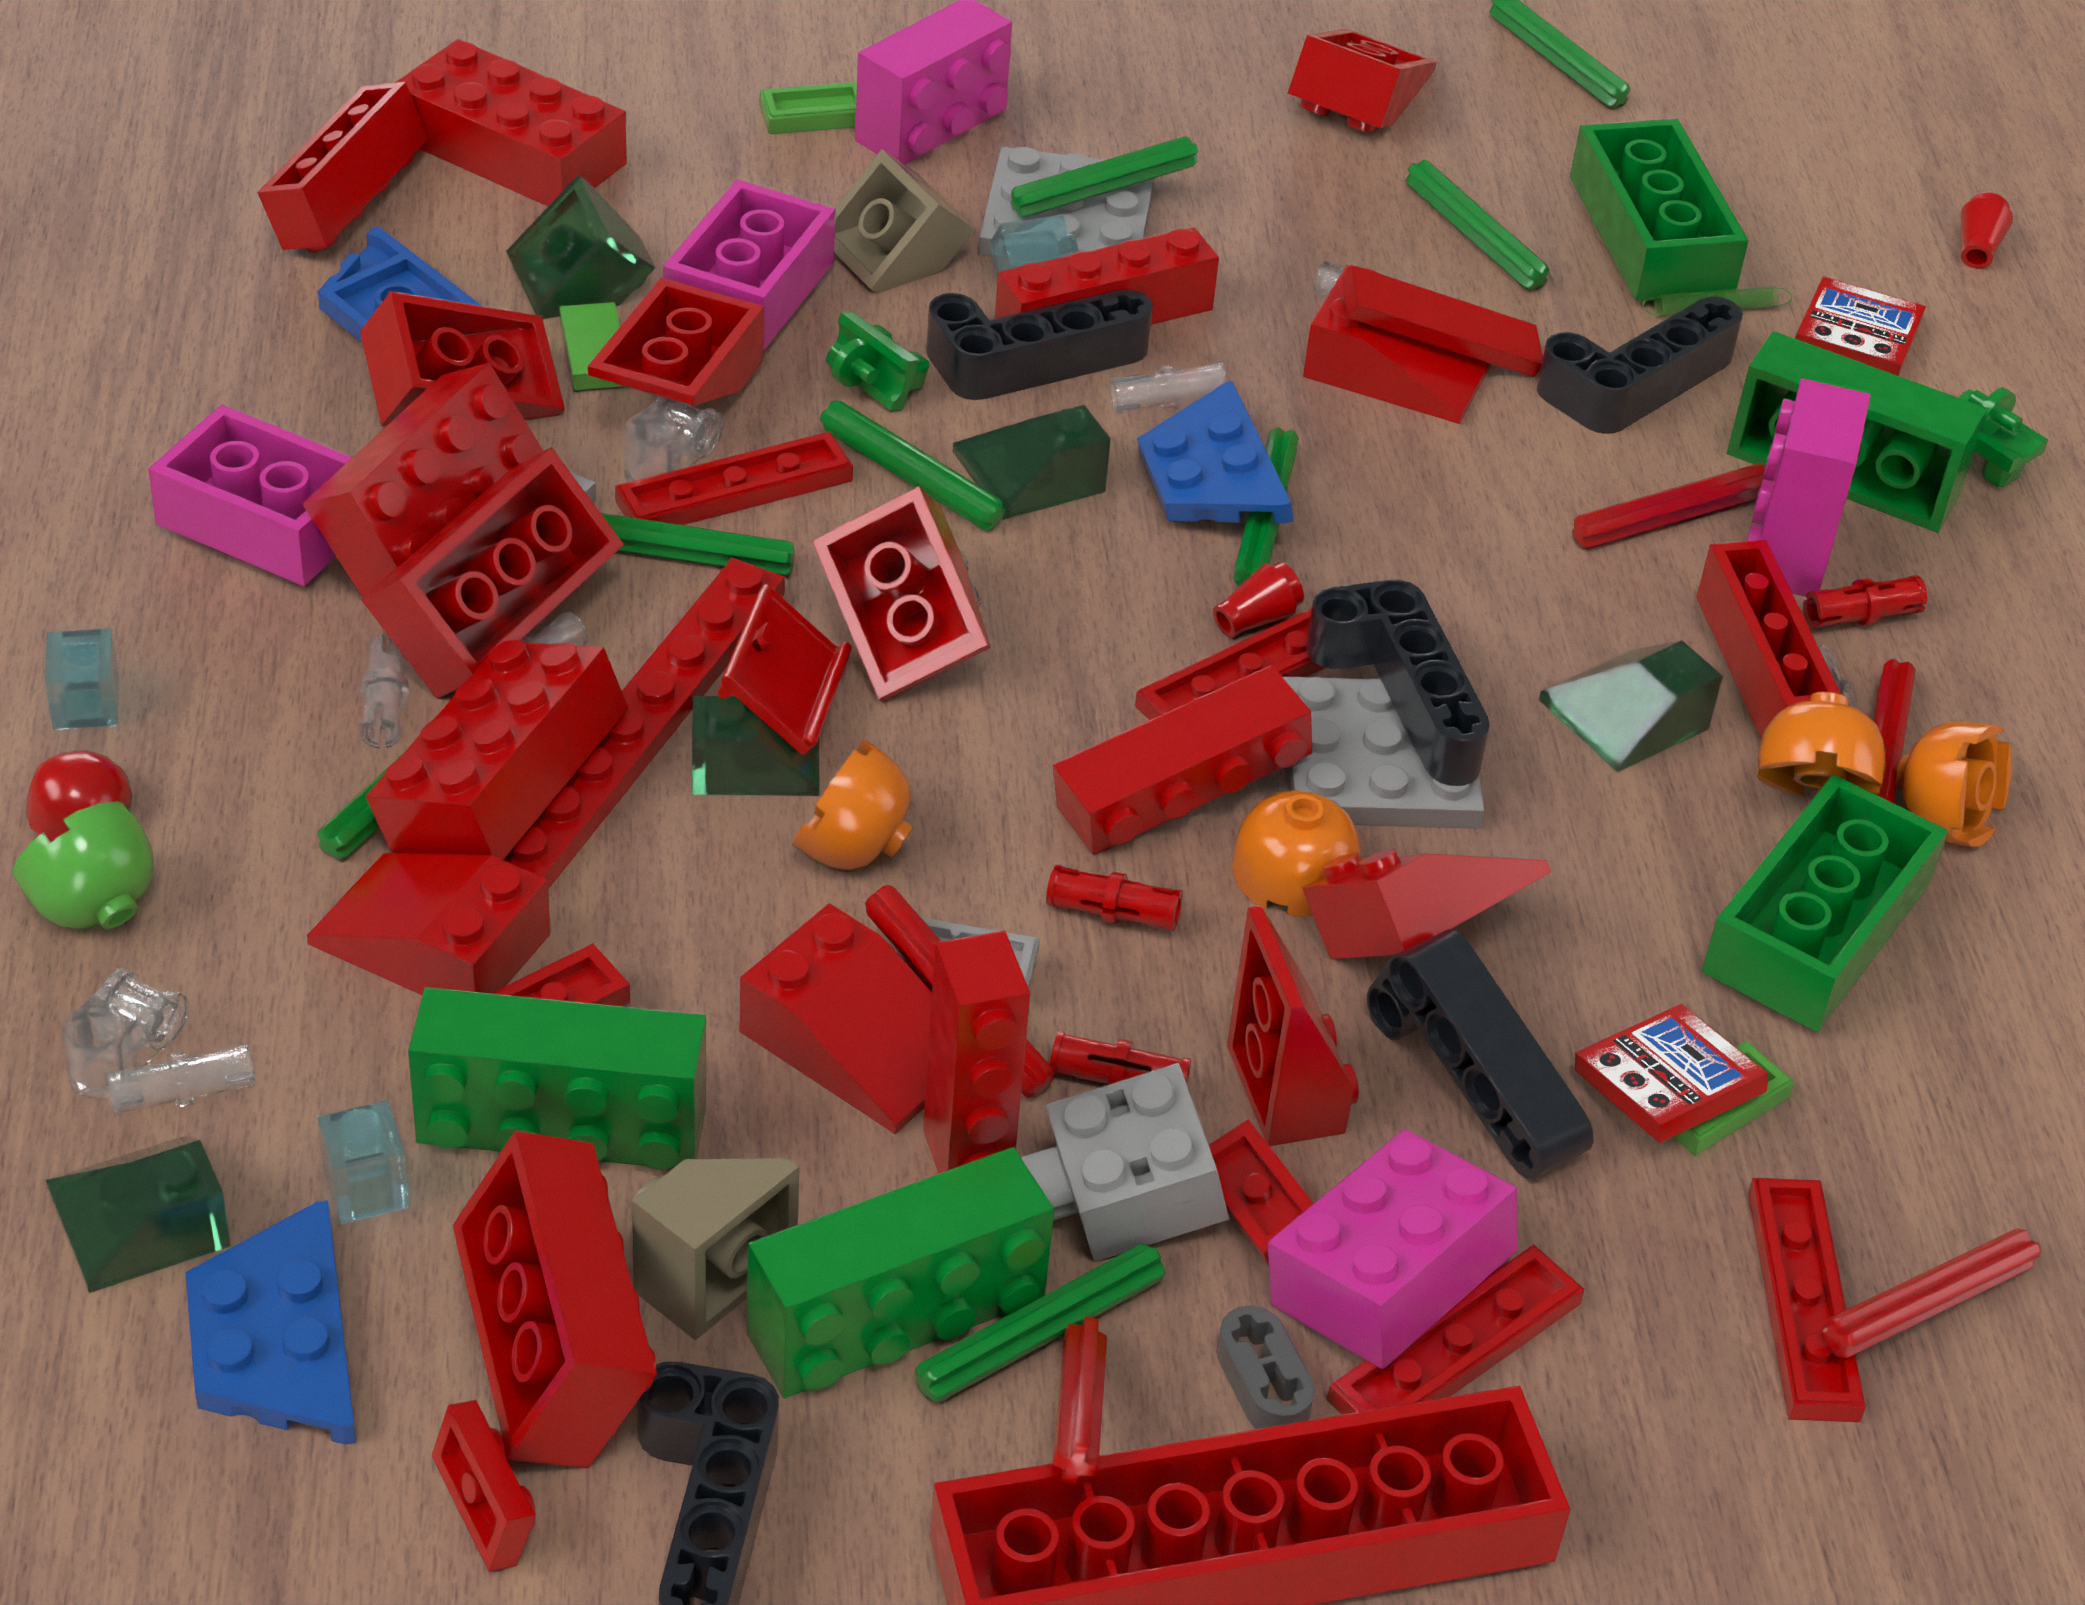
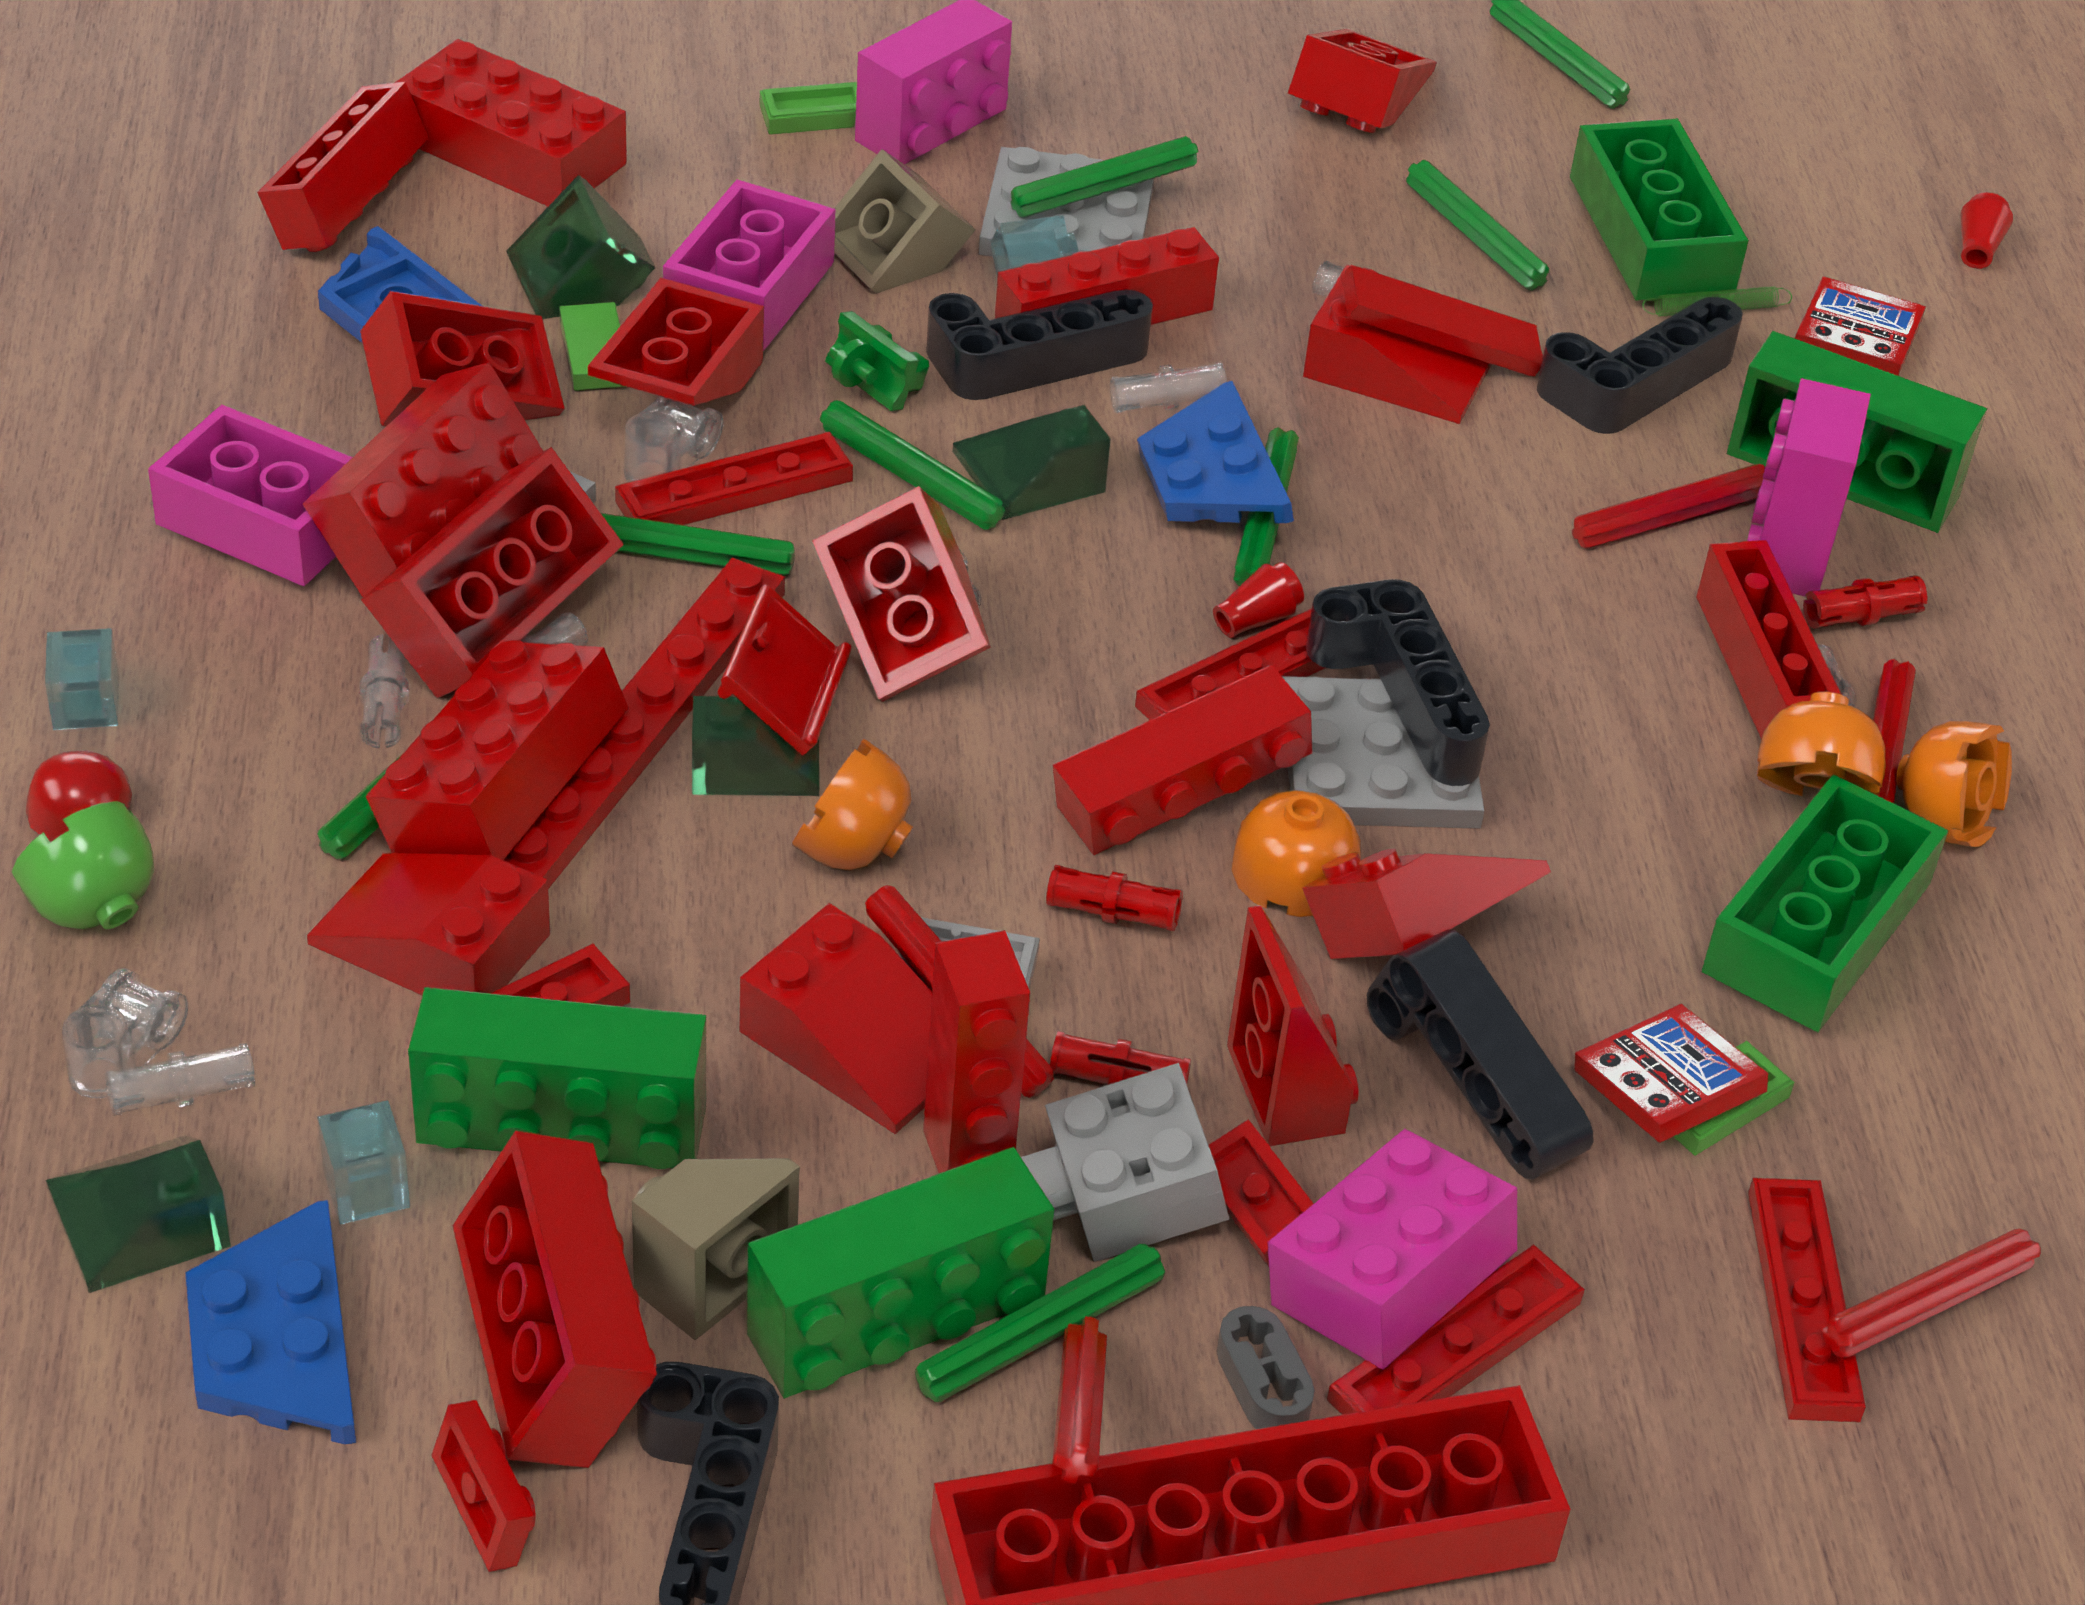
slope [1539,640,1723,773] -> none
green hips [1959,387,2048,487] -> none

